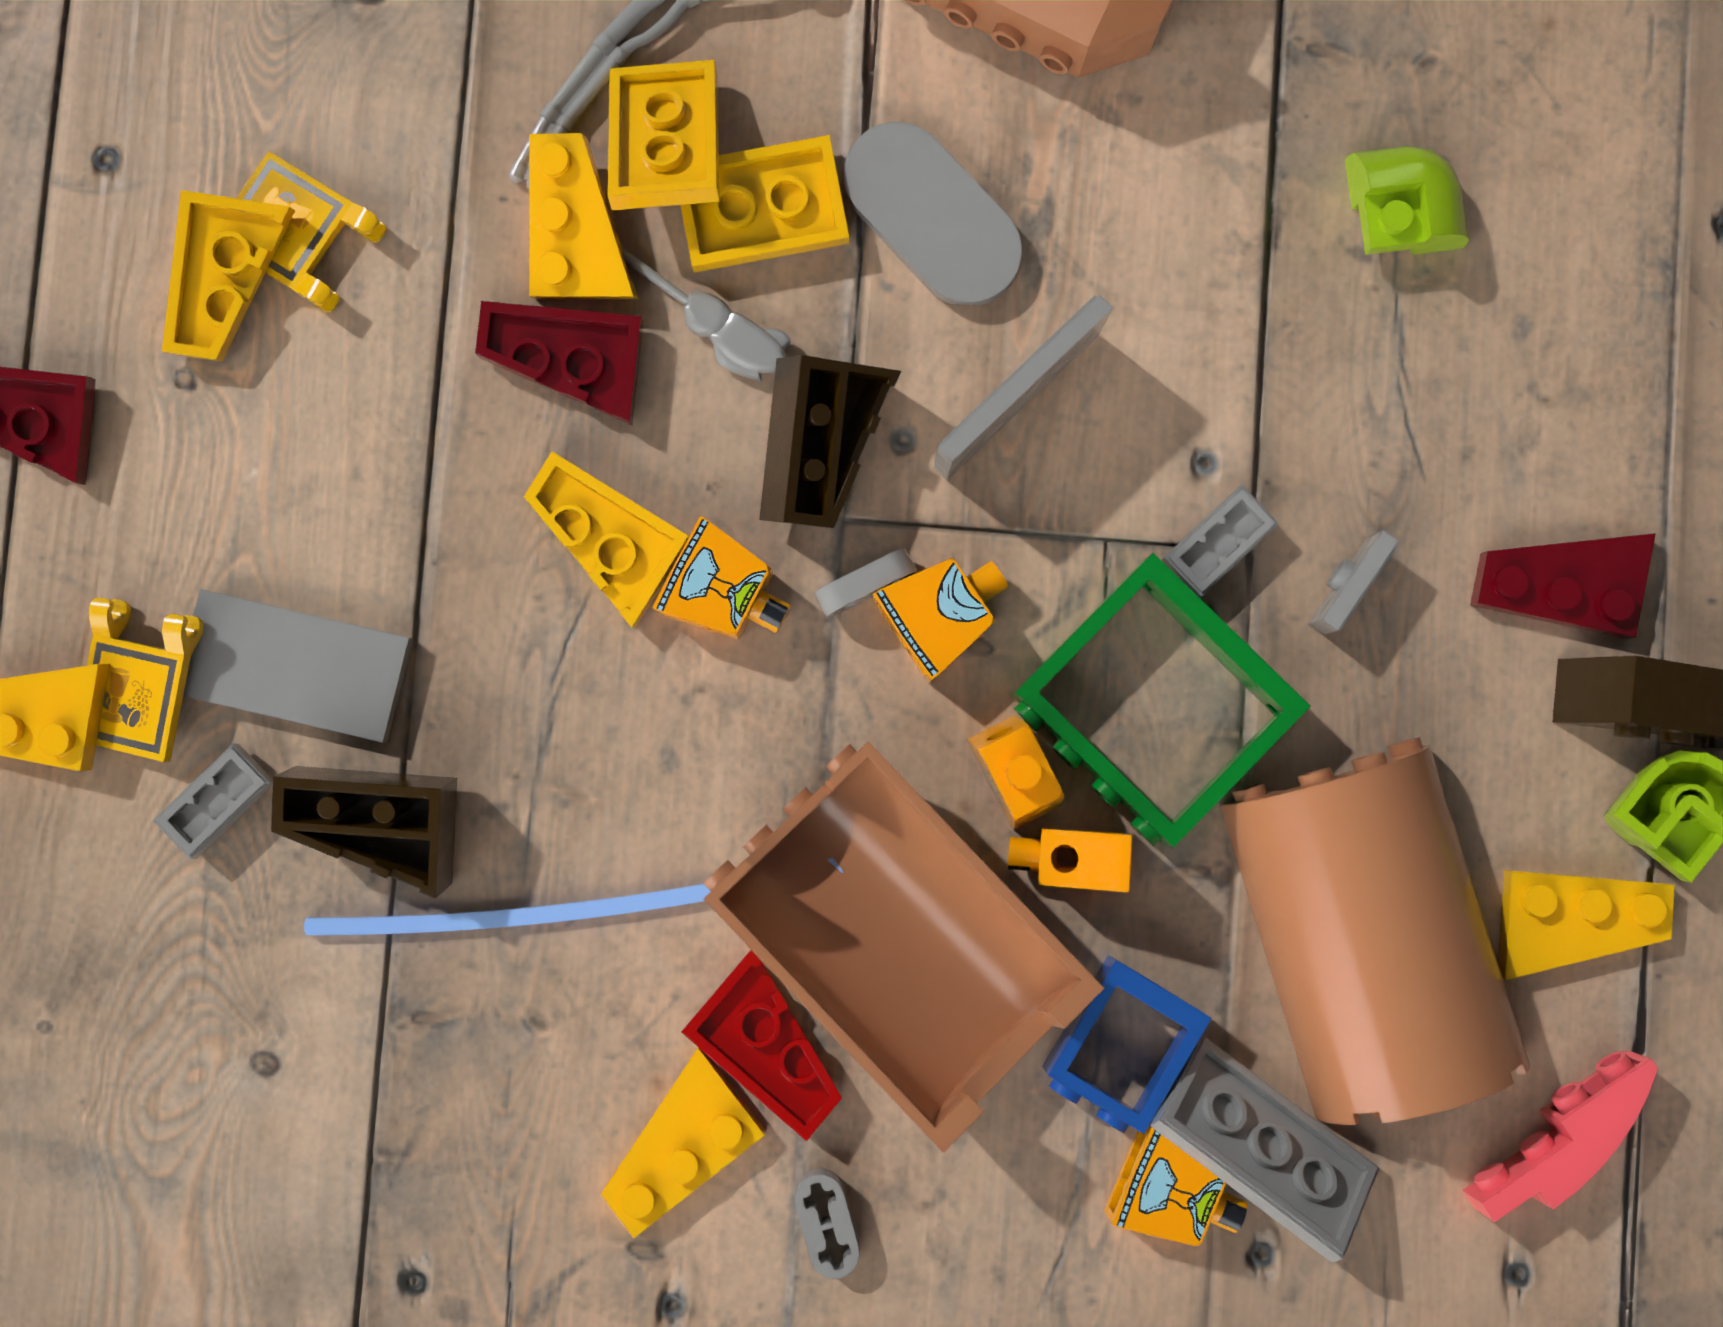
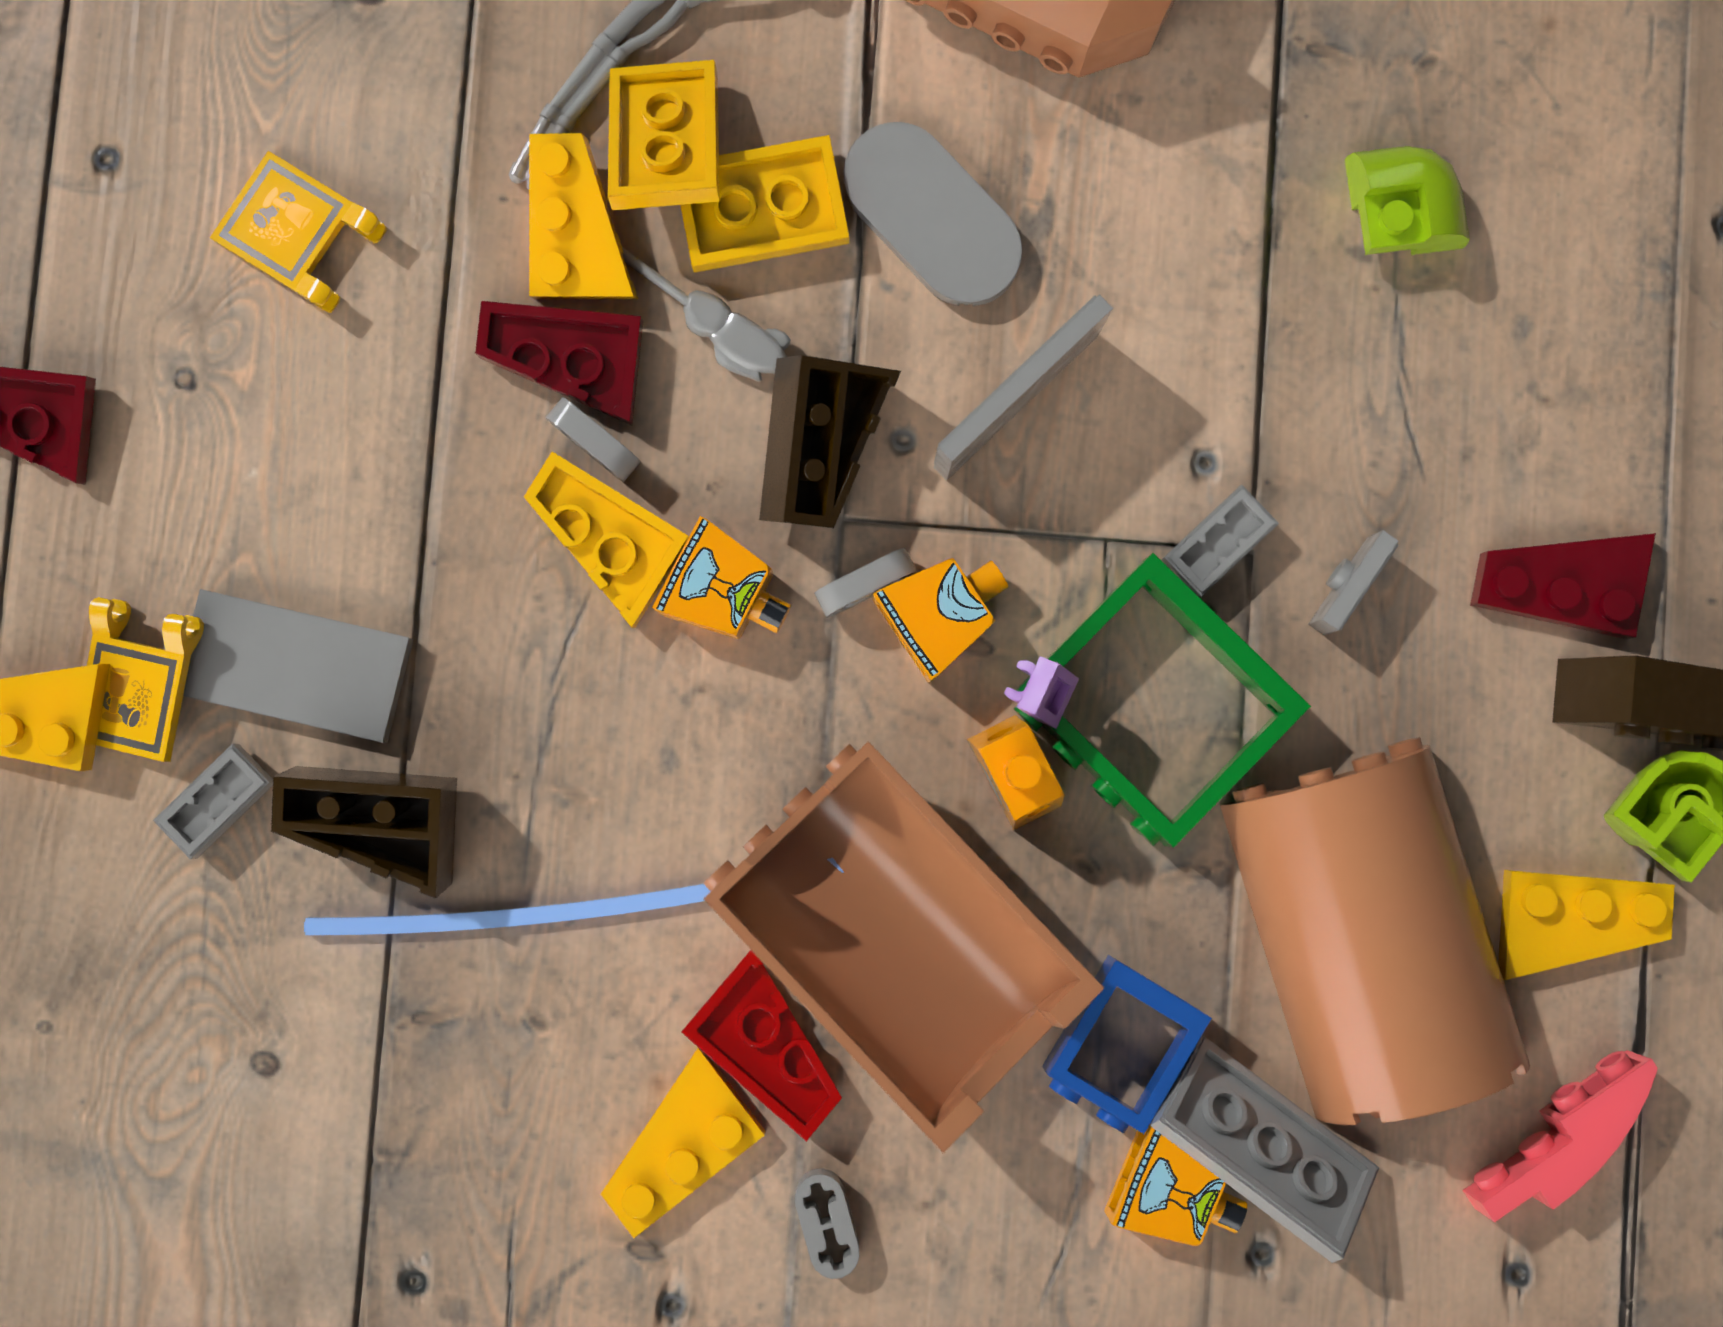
yellow wing [162,190,295,362] -> none
light orange torso [1008,828,1133,892] -> none
none -> light grey beam [546,397,641,482]
none -> medium lavender tile [1004,656,1079,729]

